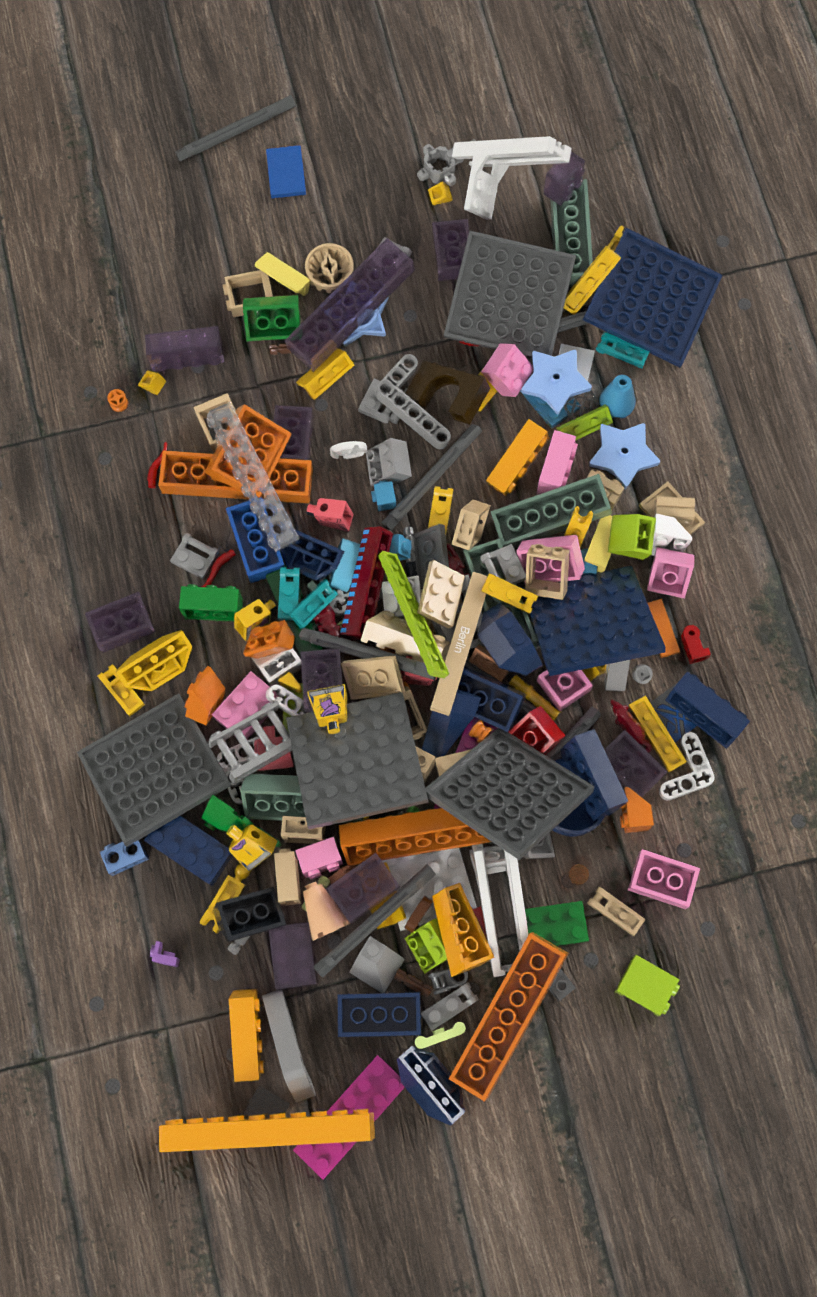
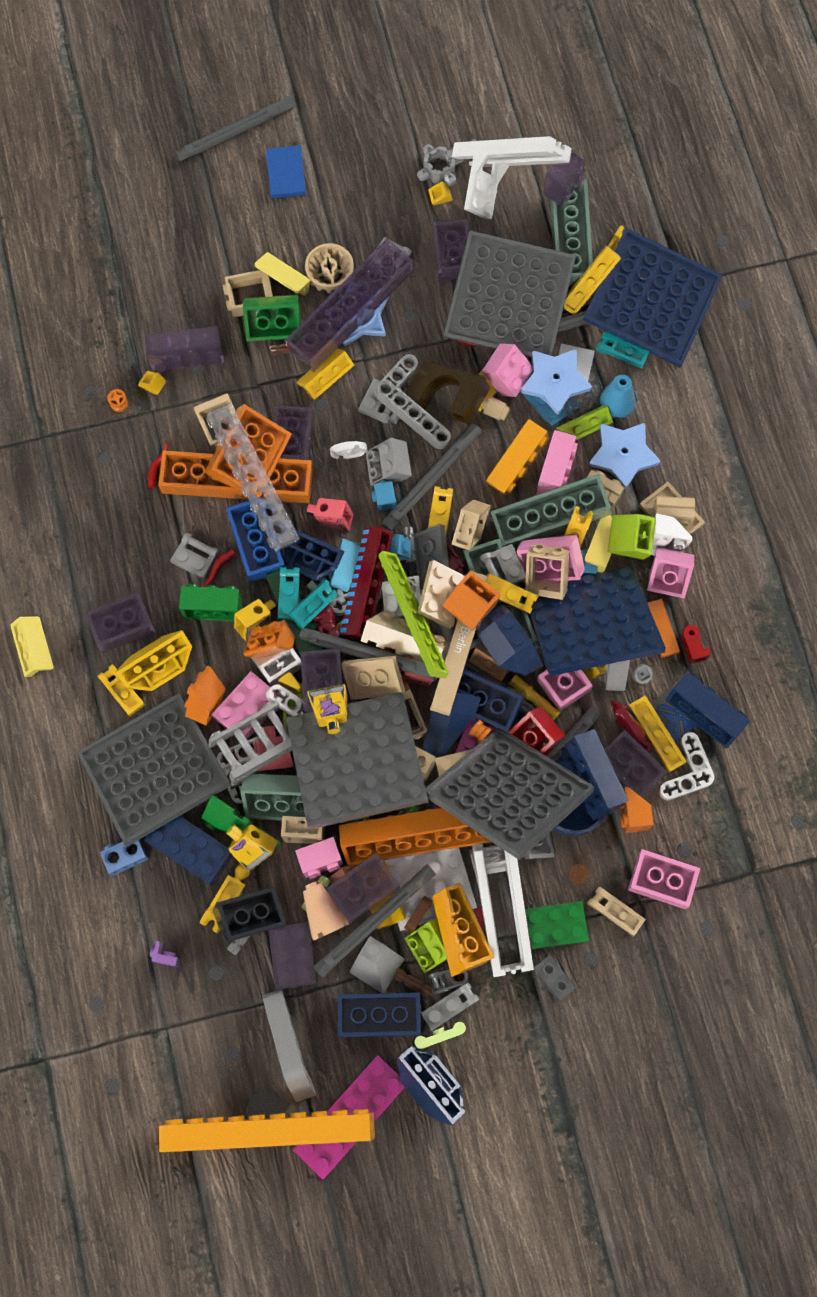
light orange wedge [229,989,264,1082] -> none
tan window [274,849,302,906] -> none
orange brick [449,932,569,1102] -> none
lime panel [615,955,680,1016] -> none
none -> light yellow panel [10,616,54,677]
none -> orange slope [442,571,501,631]
none -> tan brick [482,397,510,421]

